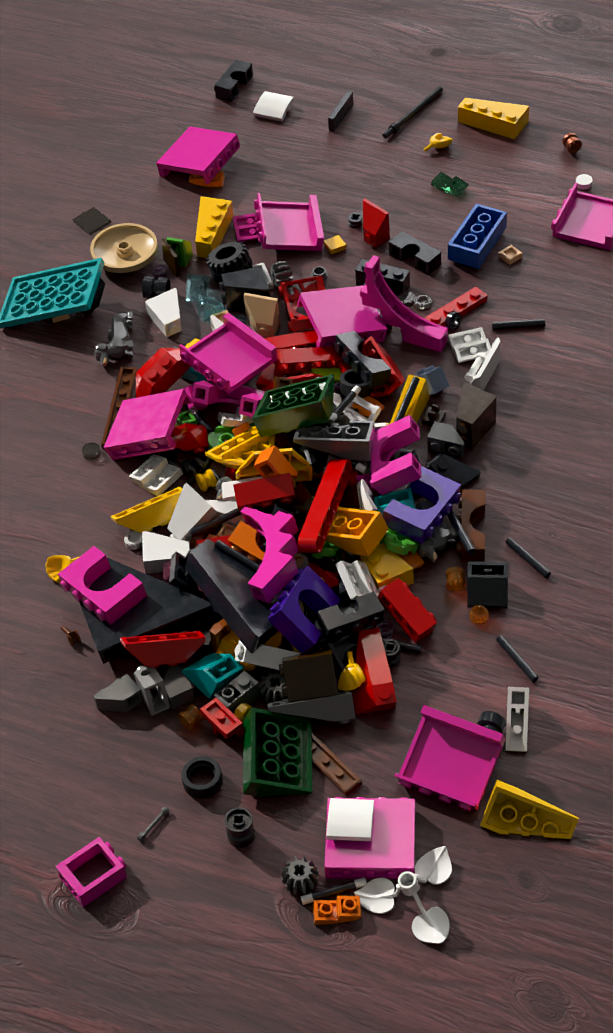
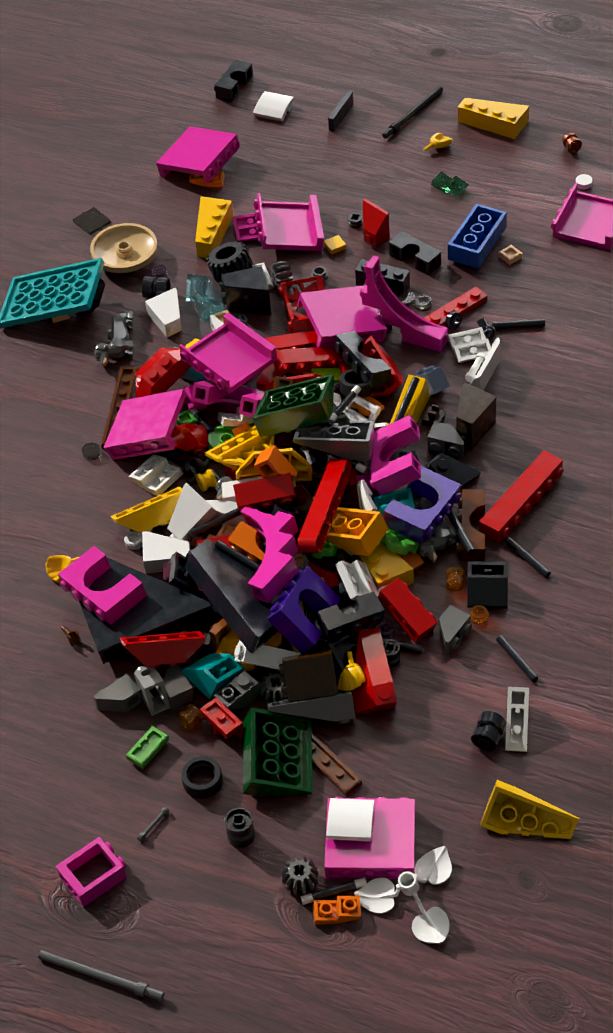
dark brown piece [161,238,179,277] -> none
bright green slope [166,237,193,267] -> none
yellow tile [234,703,252,724] -> none
tan slope [244,293,280,337] -> none
dark pink panel [395,705,506,811] -> none
none -> dark grey bar [38,950,165,1001]
none -> bright green plate [126,726,169,769]
none -> dark grey slope [439,605,472,655]
none -> black arm [477,317,496,338]
none -> red brick [479,451,564,544]

